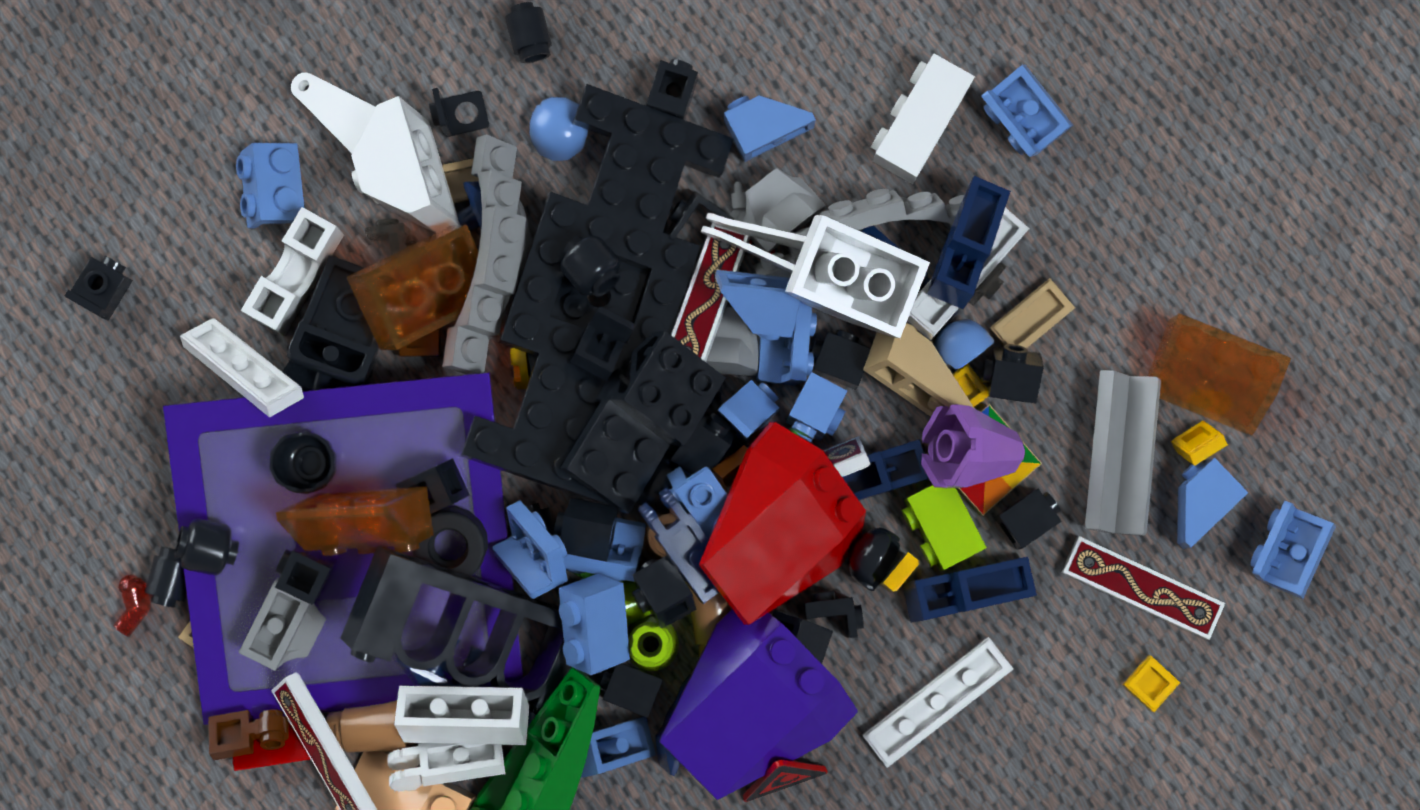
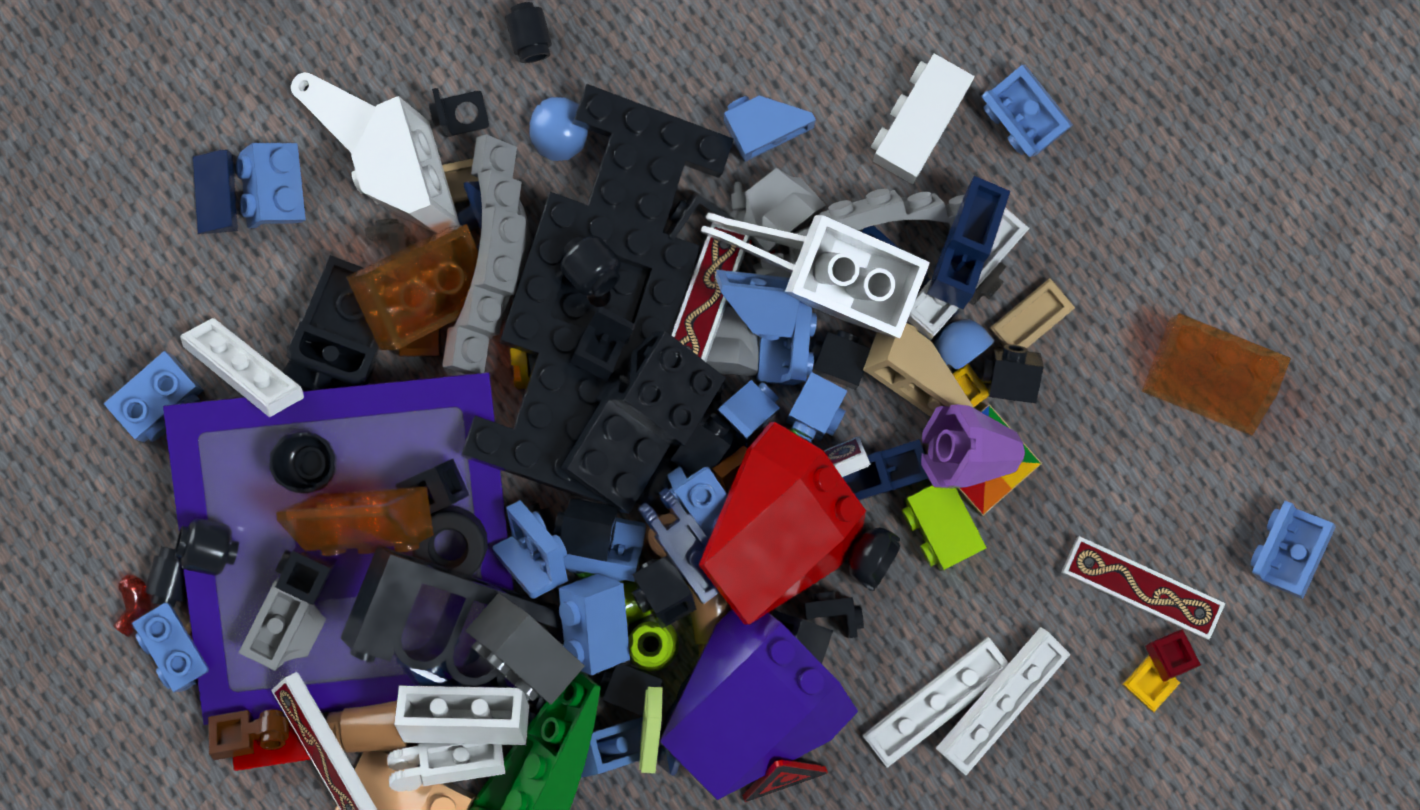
black brick [64,256,133,321] -> none
white arch [241,207,344,336] -> none
black brick [646,59,698,120] -> none
yellow tile [880,552,919,593] -> none
dark blue slope [902,557,1037,623] -> none
black brick [994,488,1062,550] -> none
light grey panel [1085,370,1161,536] -> none
yellow tile [1171,421,1228,466] -> none
medium blue slope [1177,458,1248,549] -> none
none -> medium blue brick [104,351,204,443]
none -> medium blue bracket [132,603,209,693]
none -> dark blue slope [193,149,238,234]
none -> dark grey brick [465,593,585,705]
none -> yellowish green tile [639,687,662,773]
none -> white tile [936,627,1071,775]
none -> dark red tile [1145,629,1201,682]

